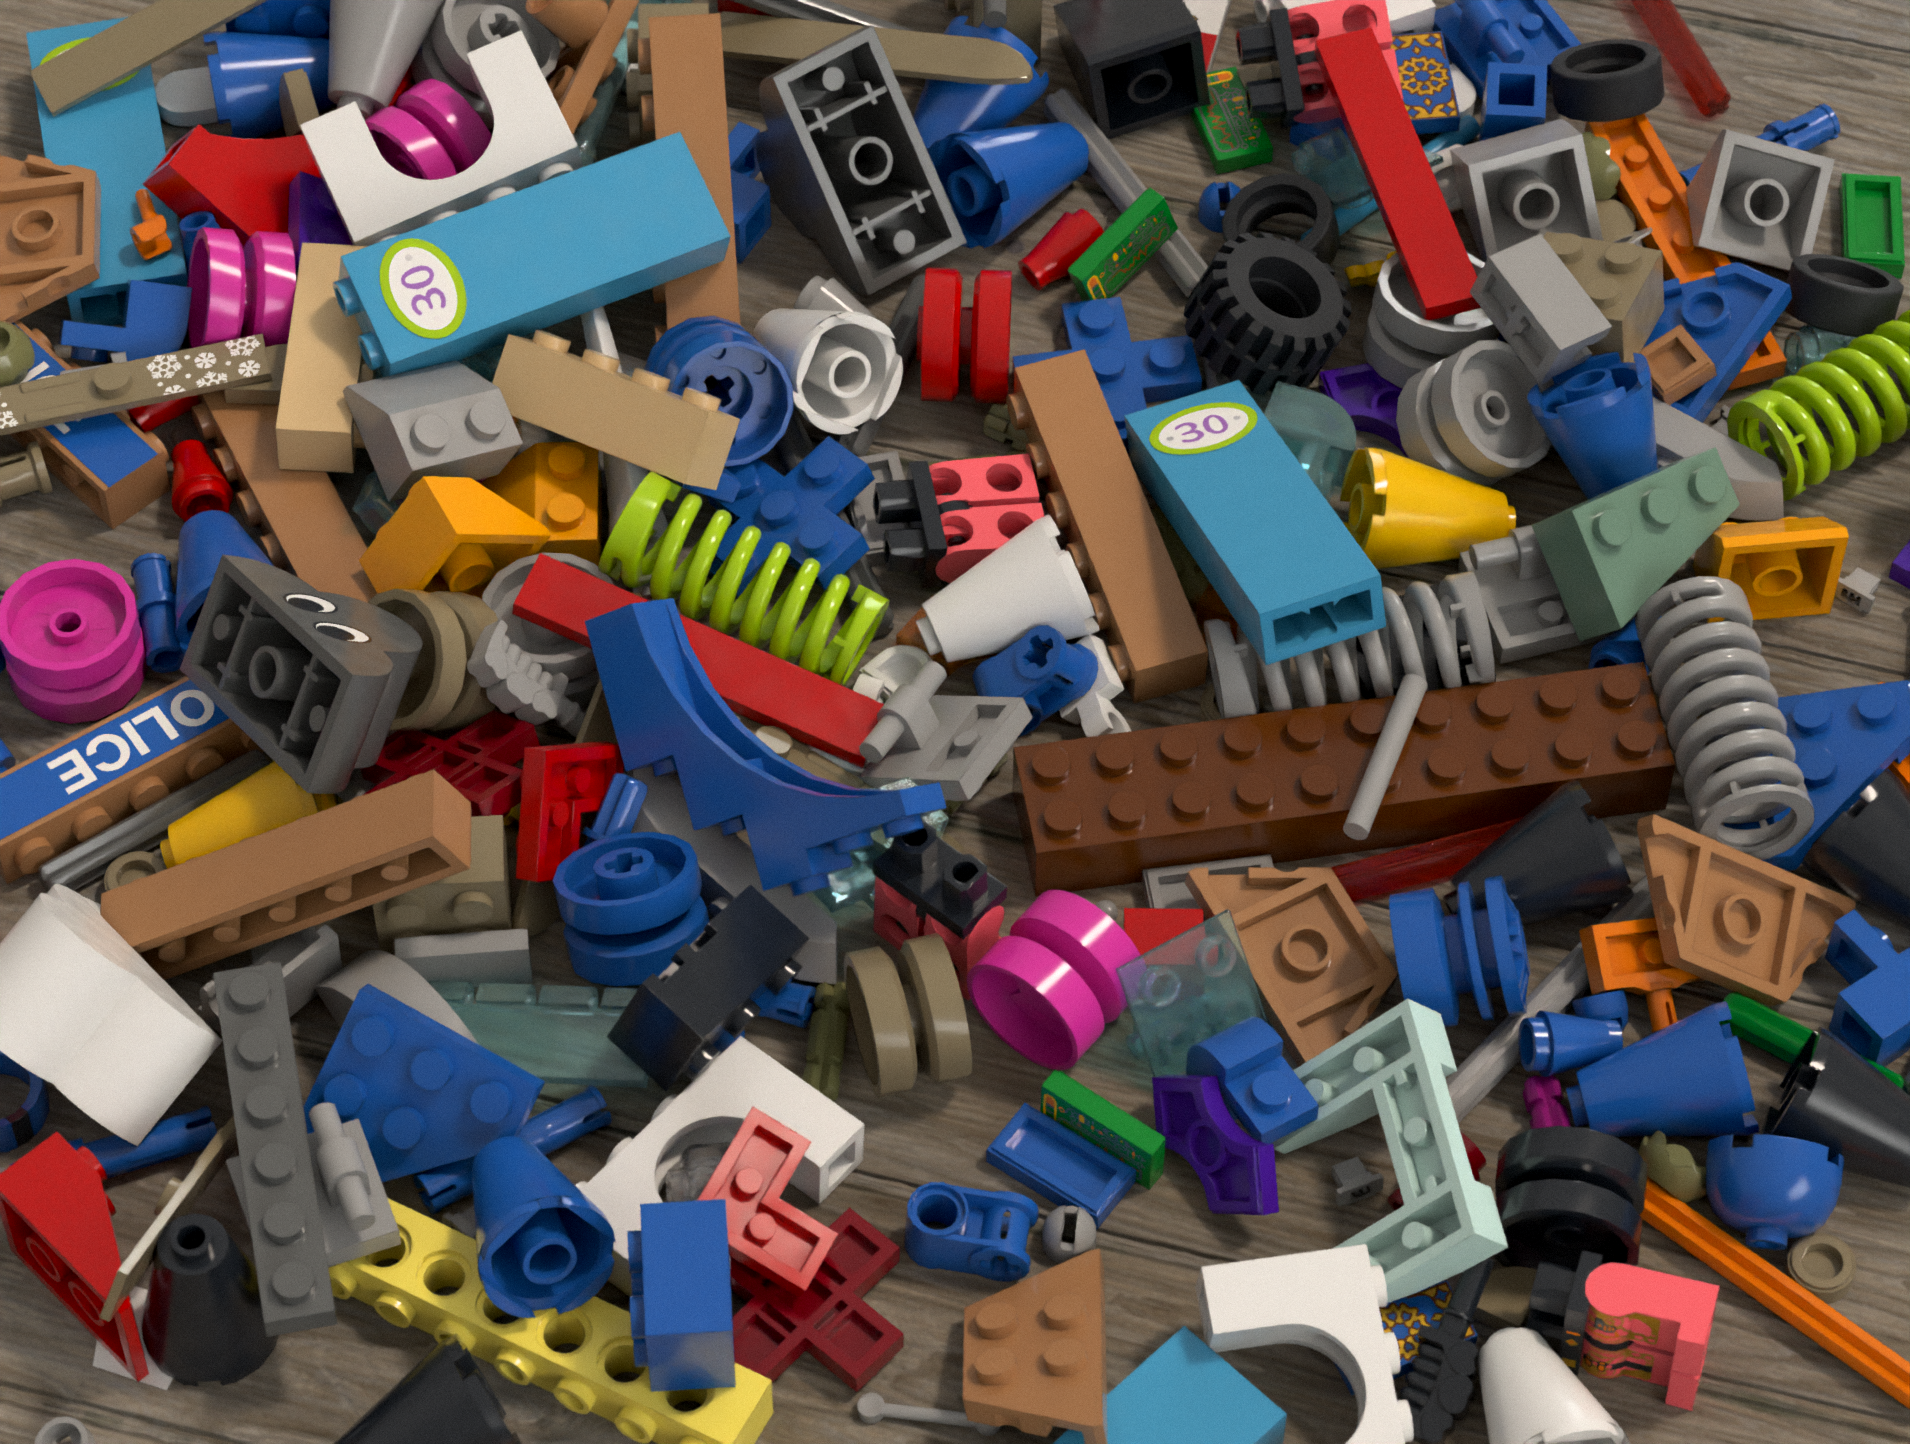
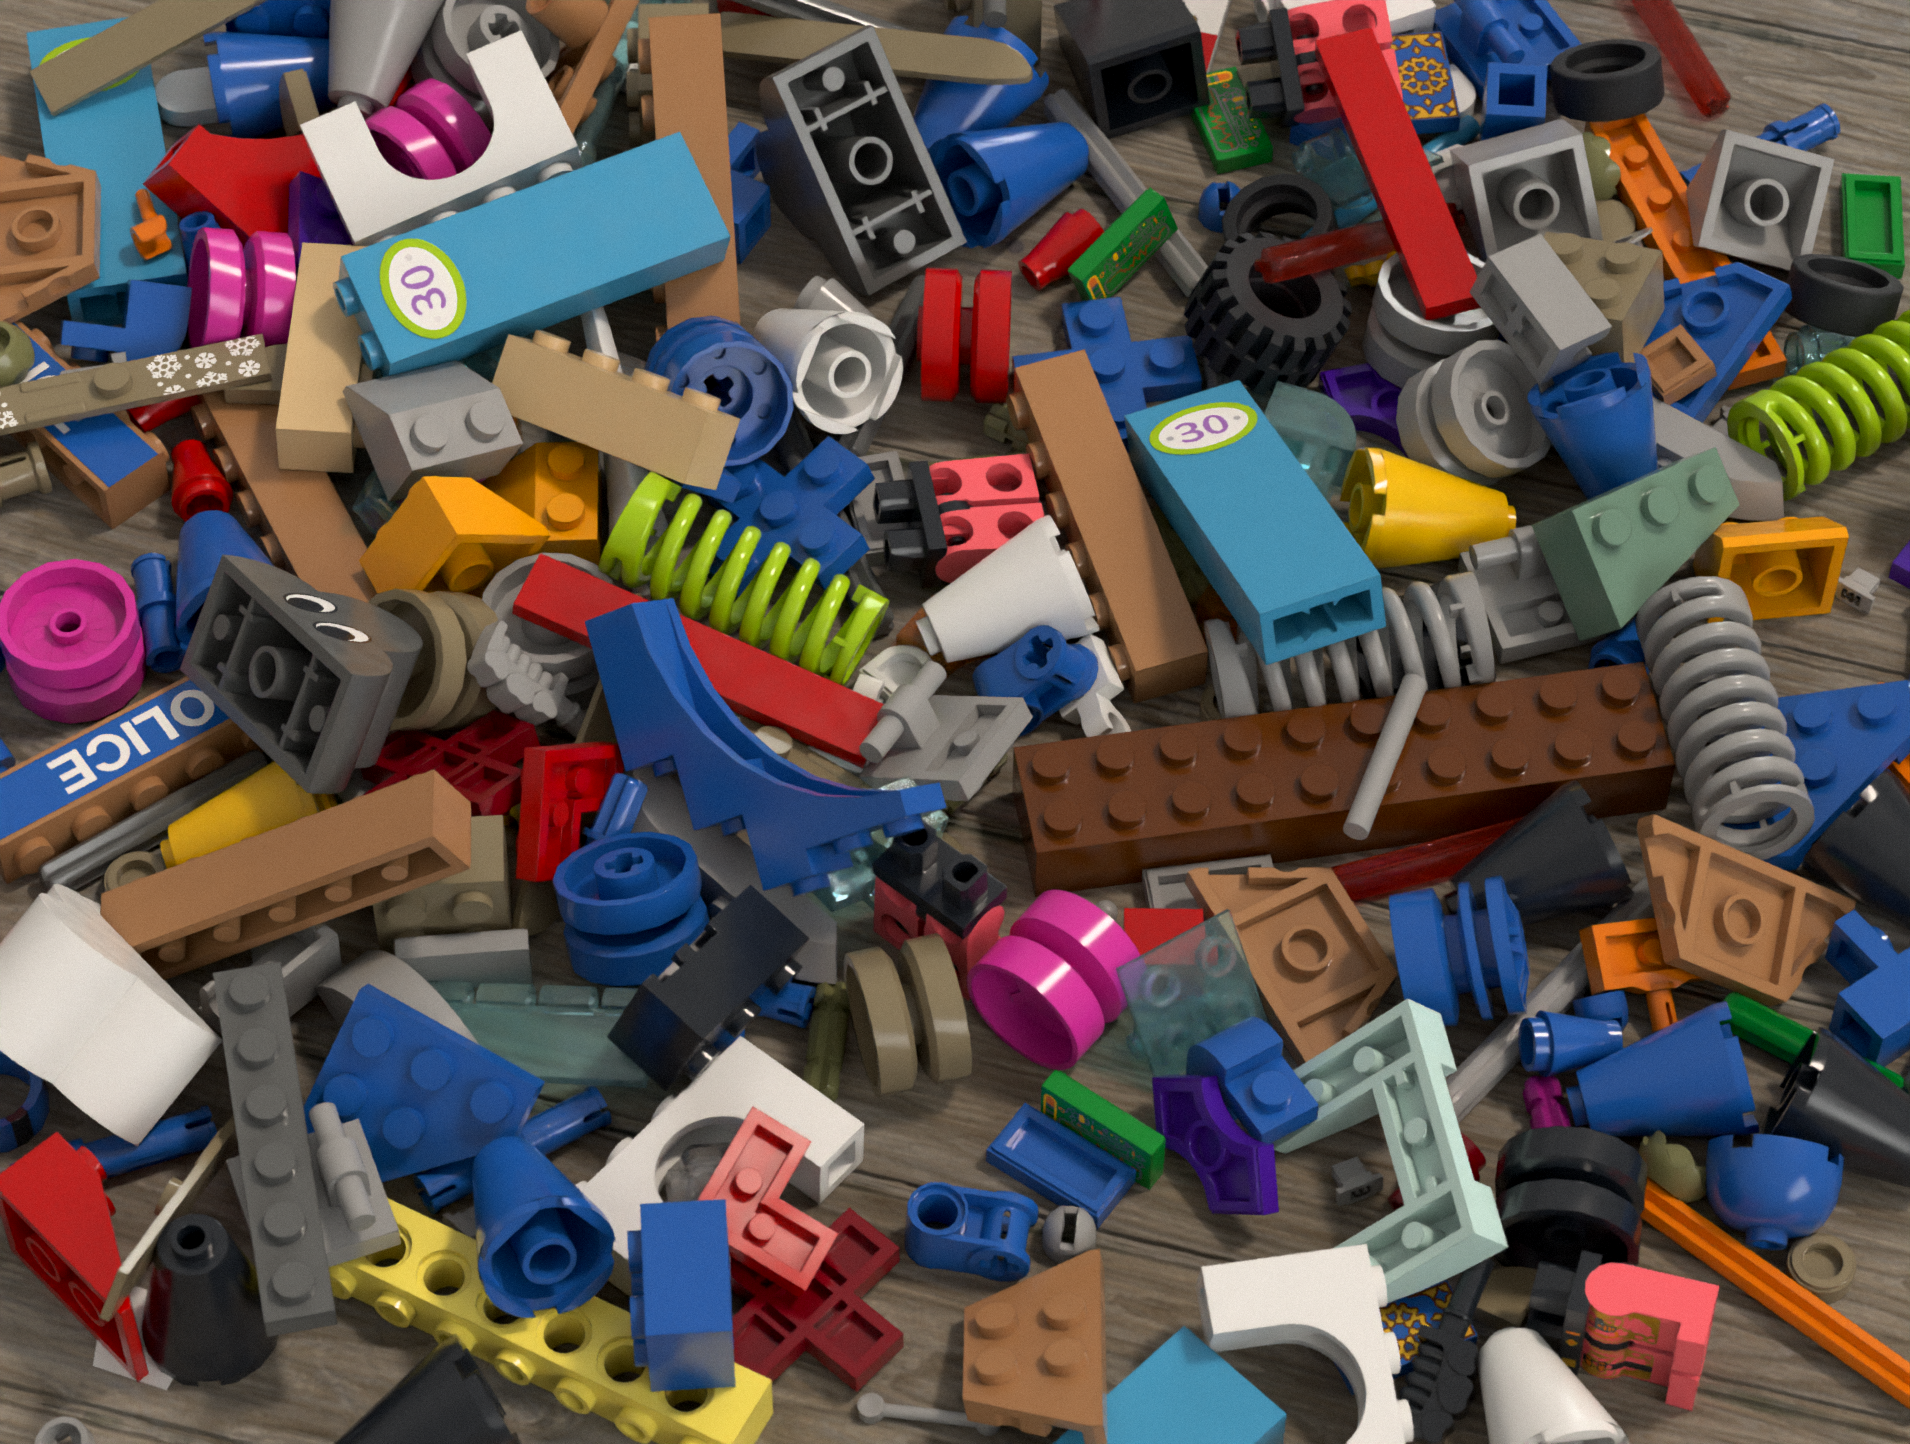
none -> clear red axle [1254,202,1465,284]

